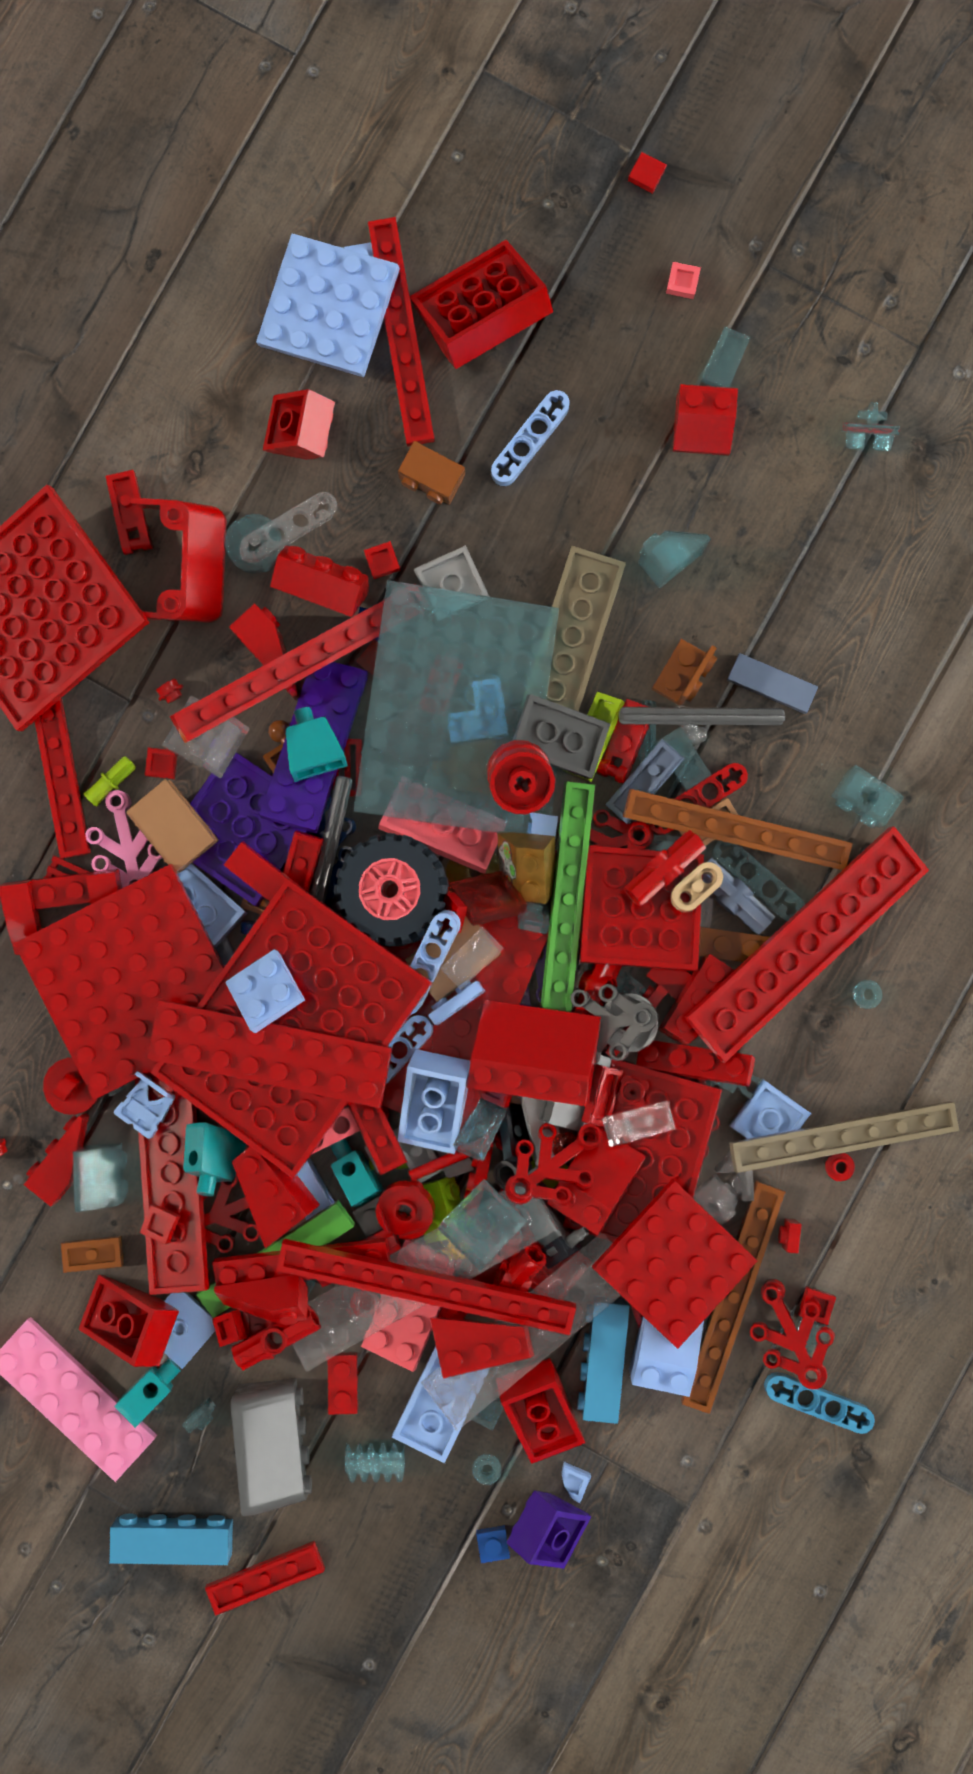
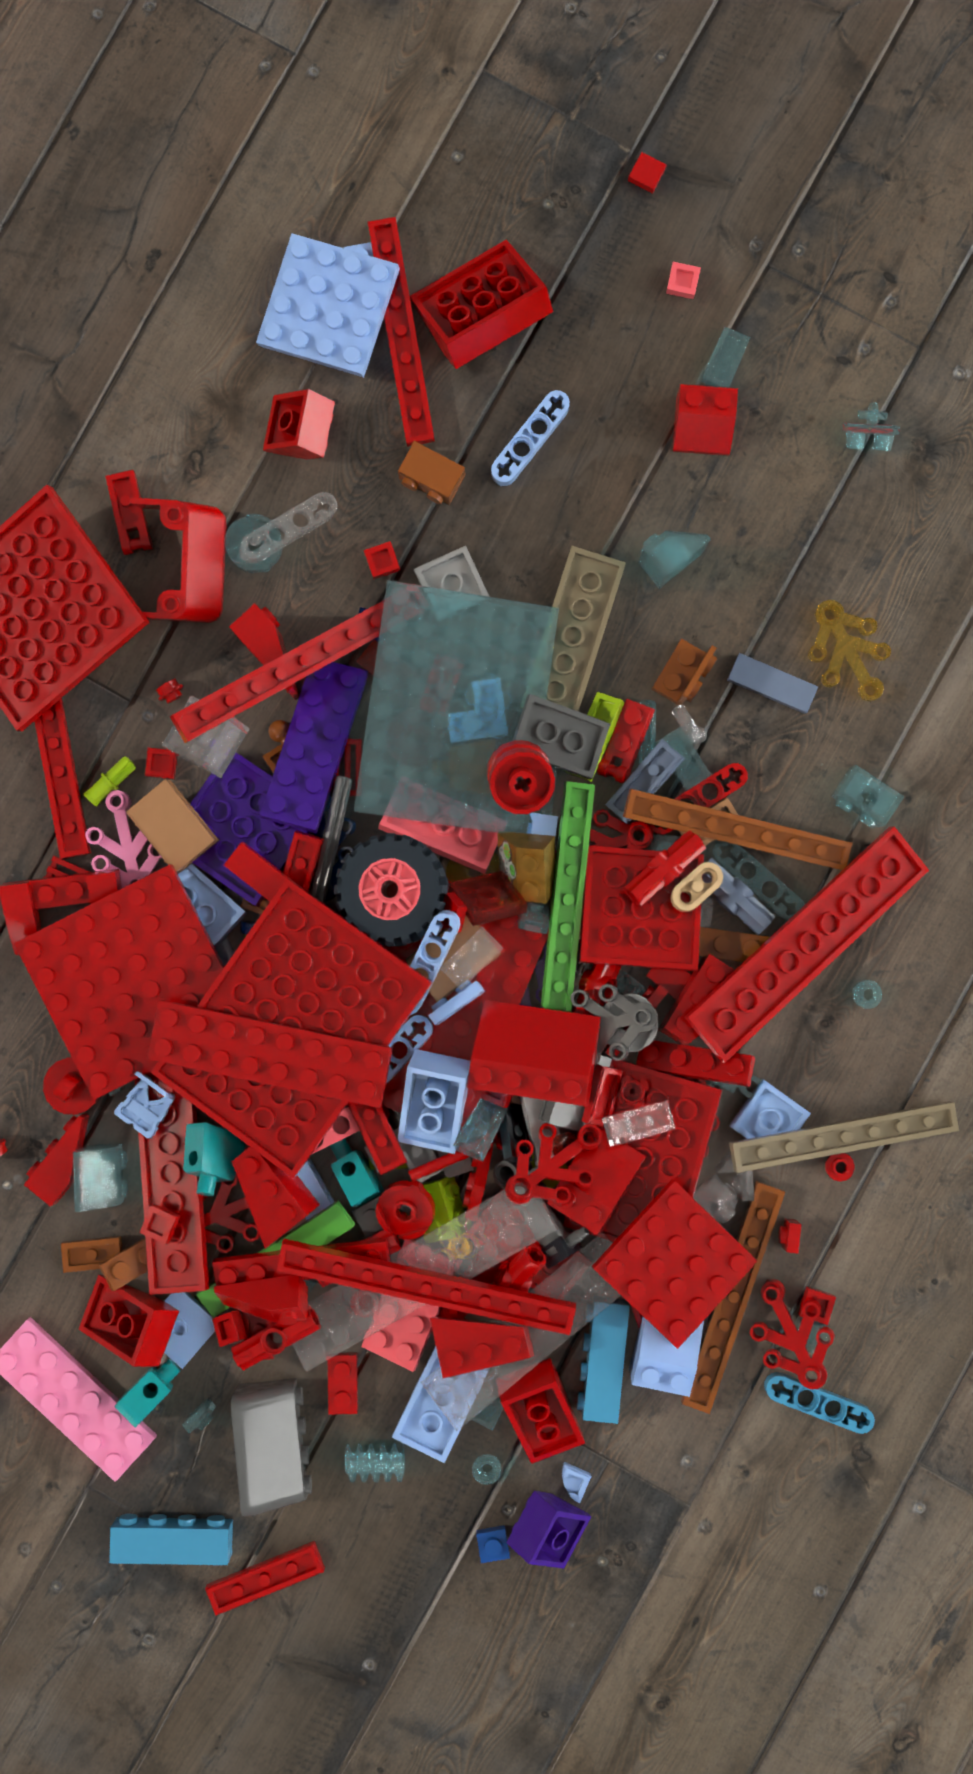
light blue plate [225,949,305,1033] -> none
red slope [270,545,369,617] -> none
teal torso [286,707,348,782] -> none
clear light blue slope [438,1179,527,1272] -> none
dark grey axle [619,707,785,725] -> none
none -> dark orange plate [98,1238,148,1291]
none -> clear yellow plant [808,600,891,702]

